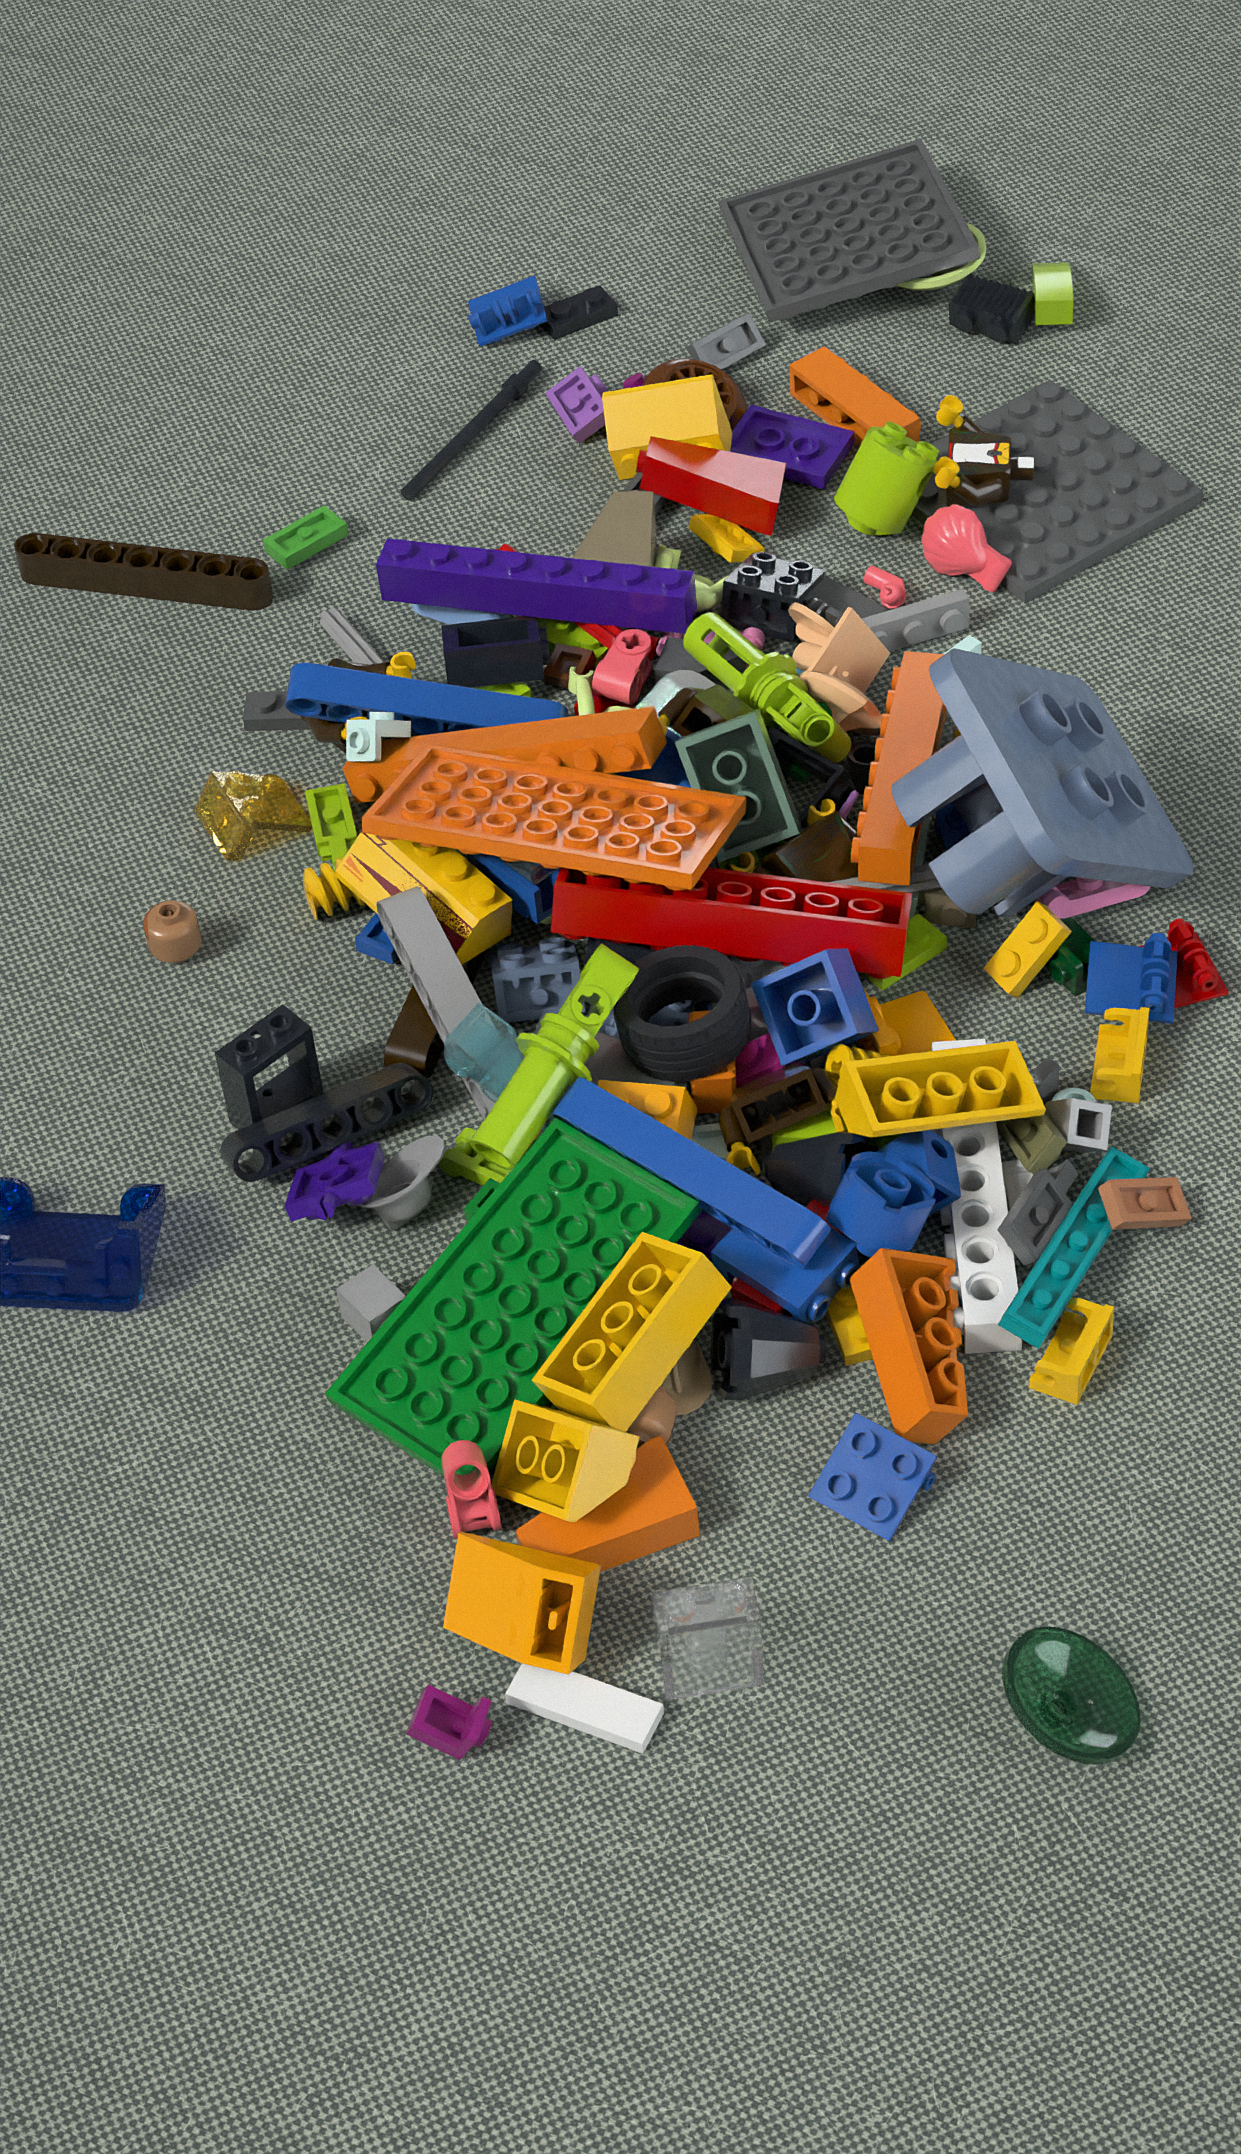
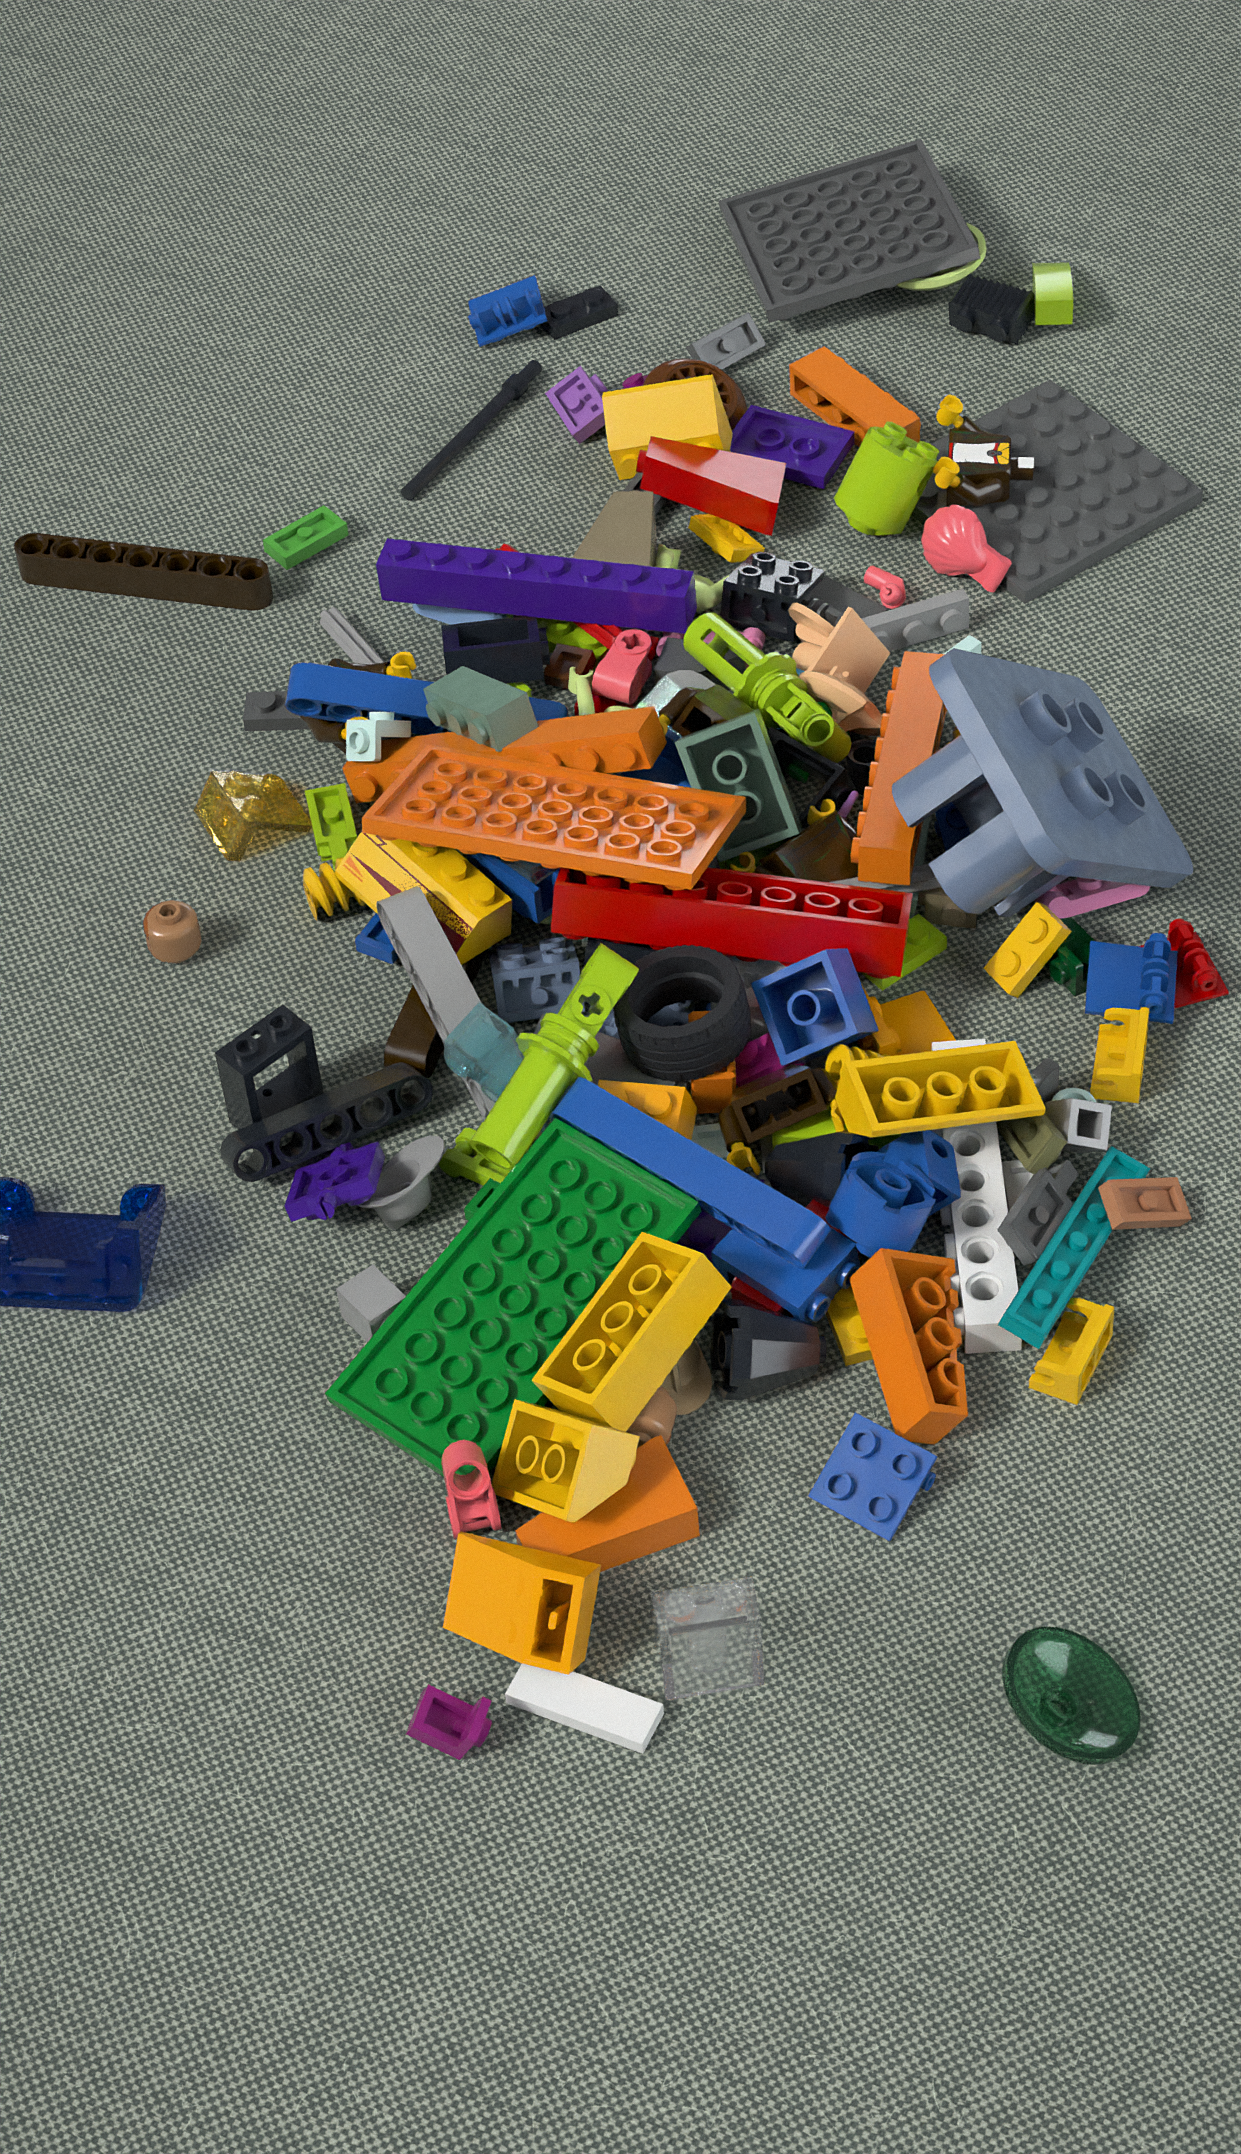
none -> sand green brick [423,666,539,752]

